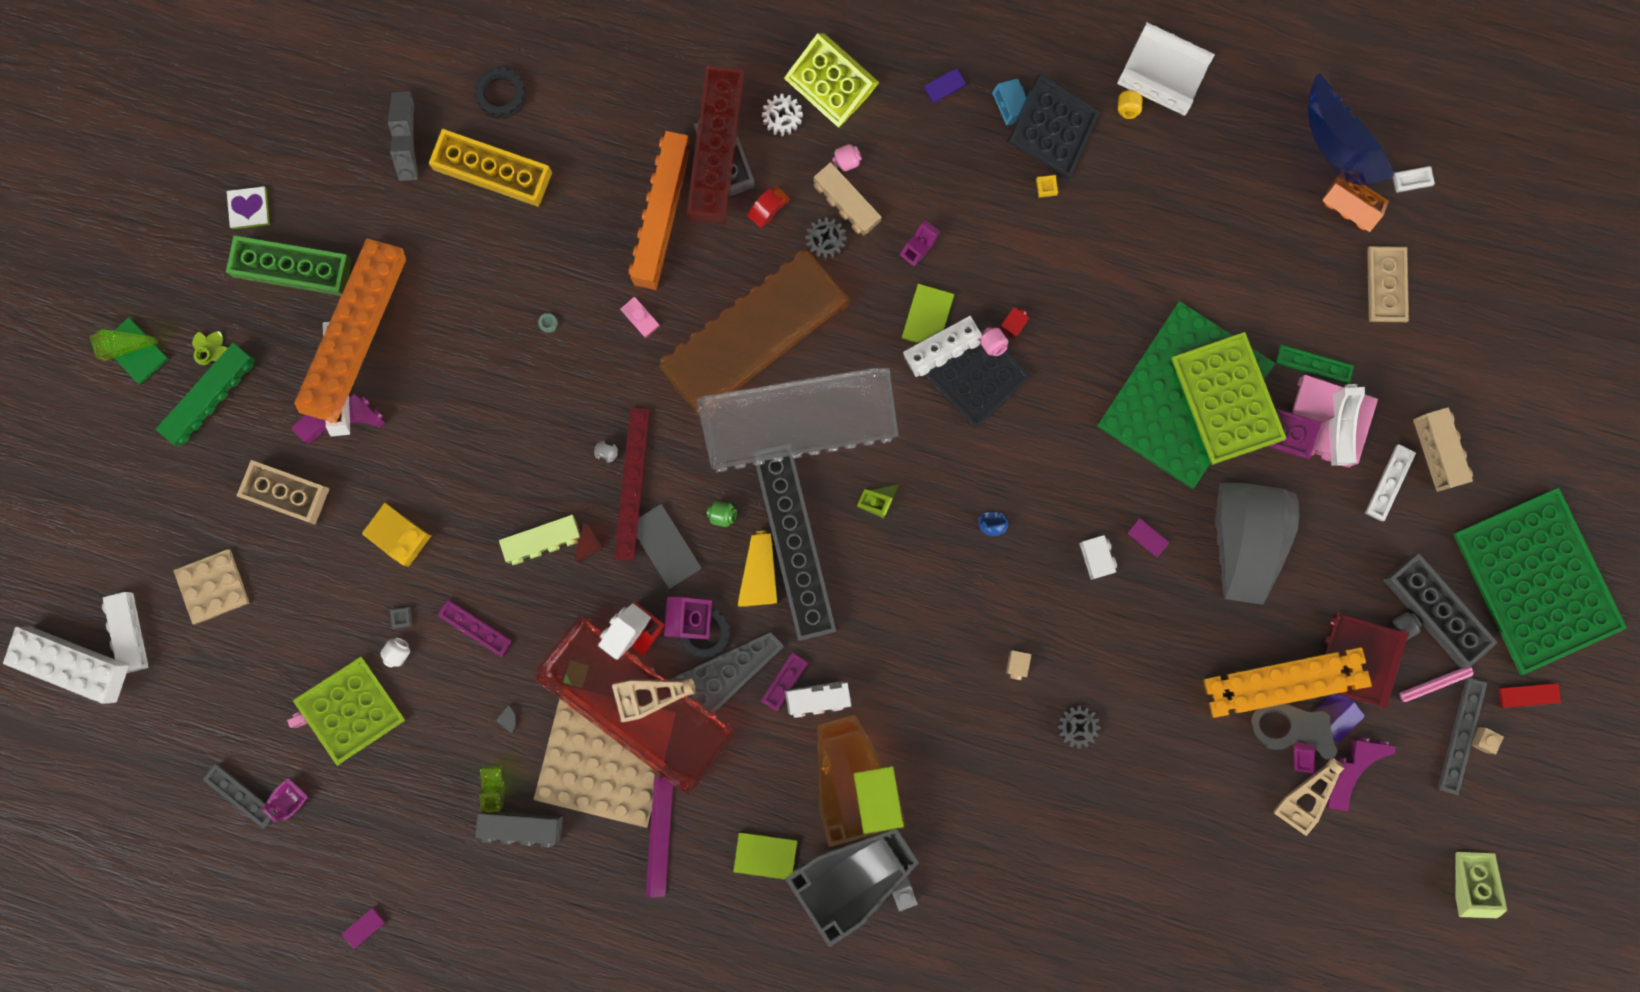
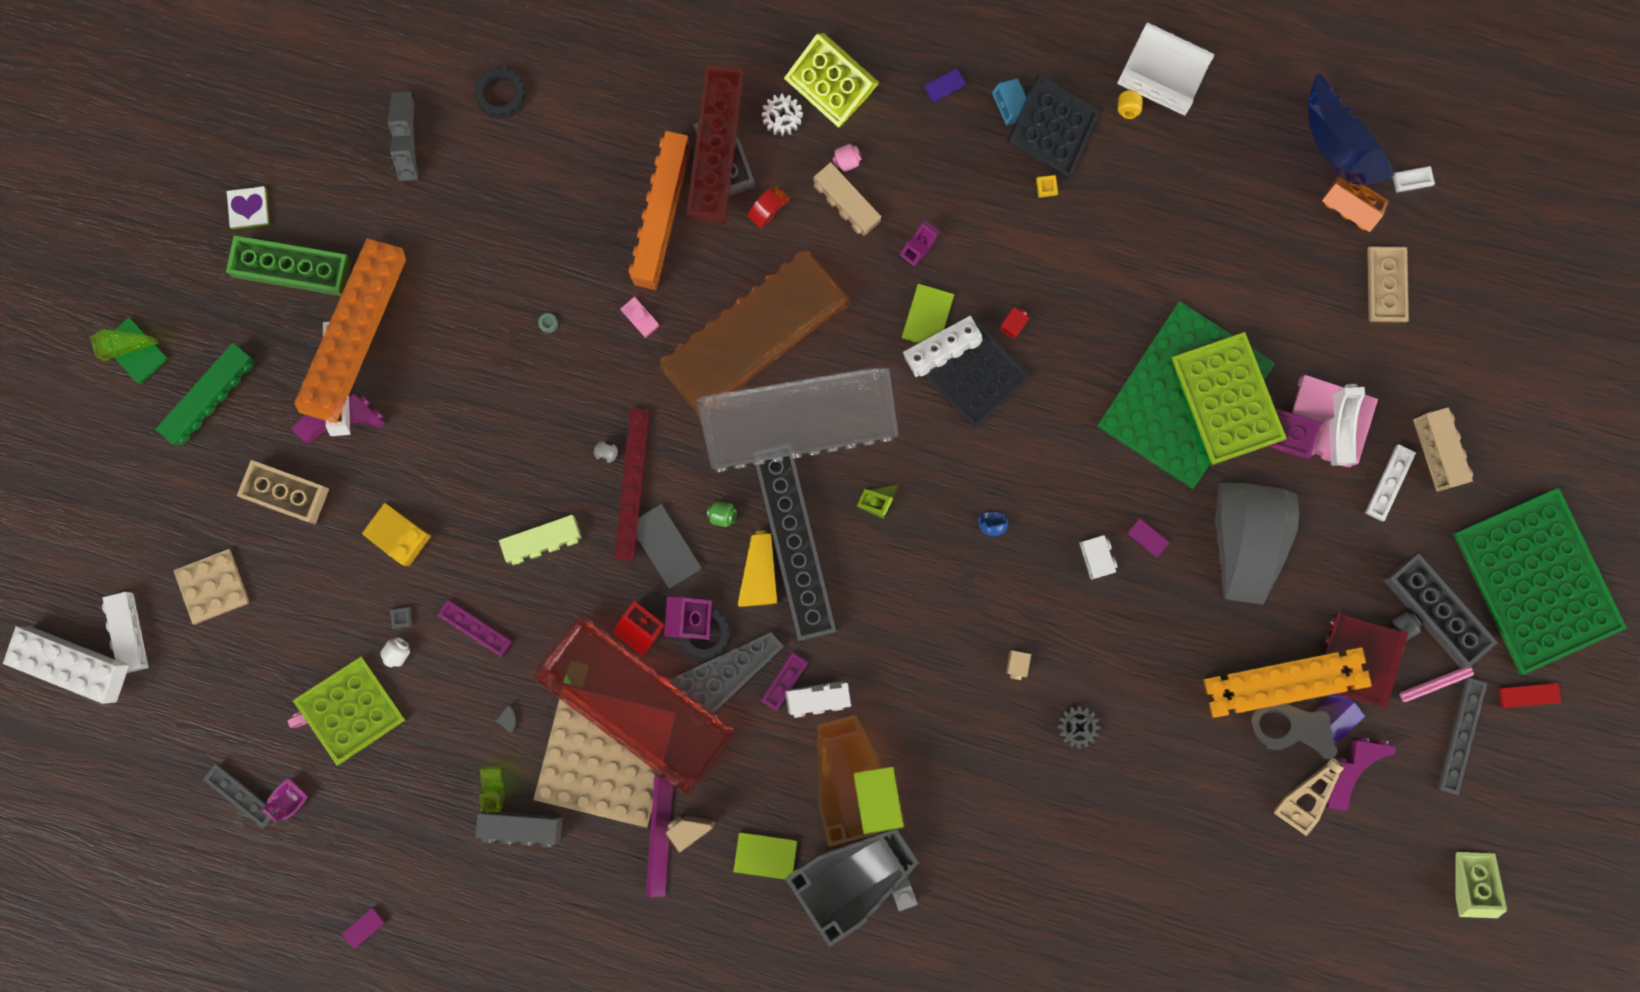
lime plate [192,331,228,365] -> none
yellow brick [429,129,552,207] -> none
clear red slope [574,523,603,562] -> none
white brick [598,603,651,660] -> none
tan plate [612,678,695,722] -> none
dark grey gear [805,217,846,260] -> none
bright pink head [980,327,1008,356] -> none
green tile [1275,345,1355,384] -> none
magenta tile [1294,742,1316,774] -> none
tan brick [1471,727,1504,754] -> none
none -> tan slope [665,816,715,852]

